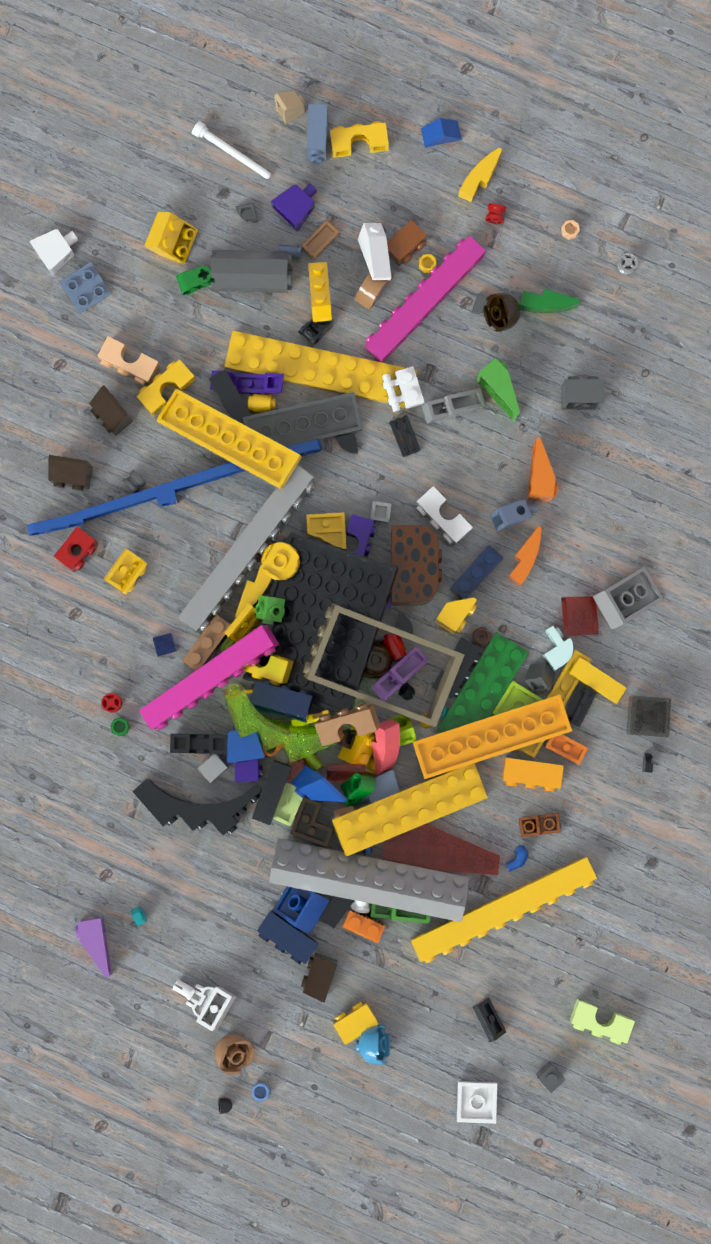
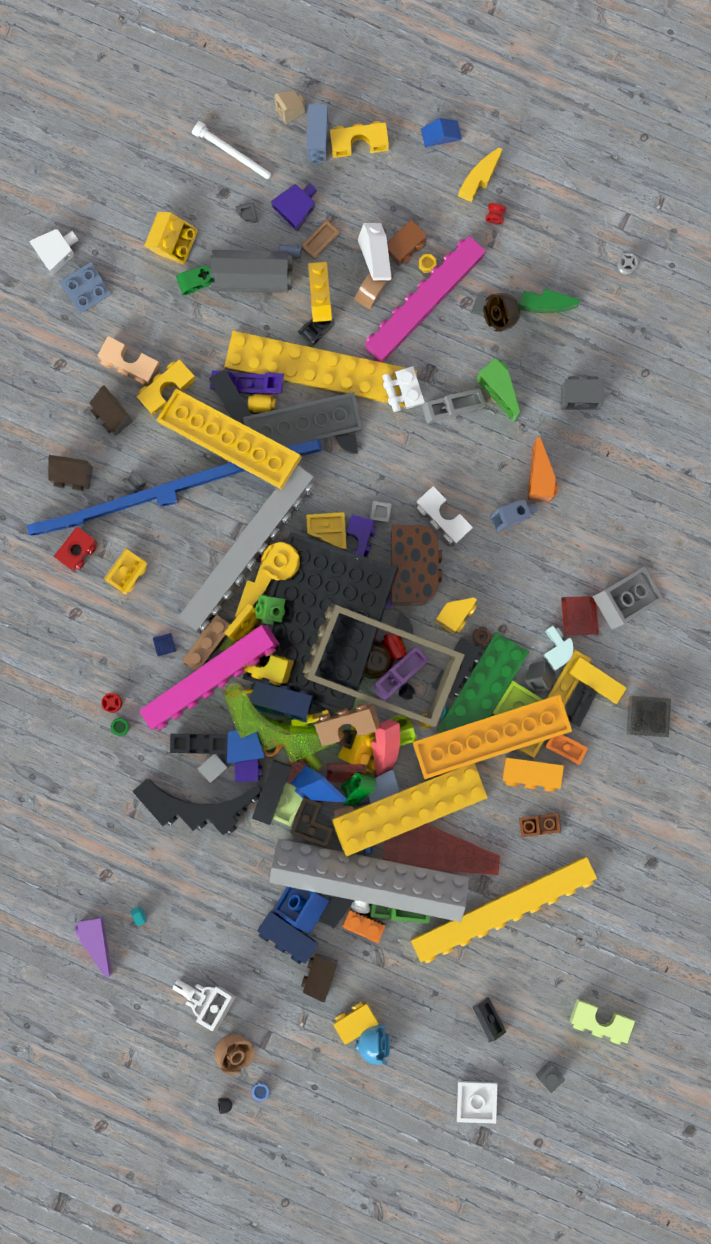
black tile [389,415,421,458] -> none
dark blue arch [450,545,503,600] -> none
blue arm [505,845,528,872] -> none
orange slope [508,526,542,586] -> none
light nougat tile [561,220,580,240] -> none
black tile [642,753,653,773] -> none

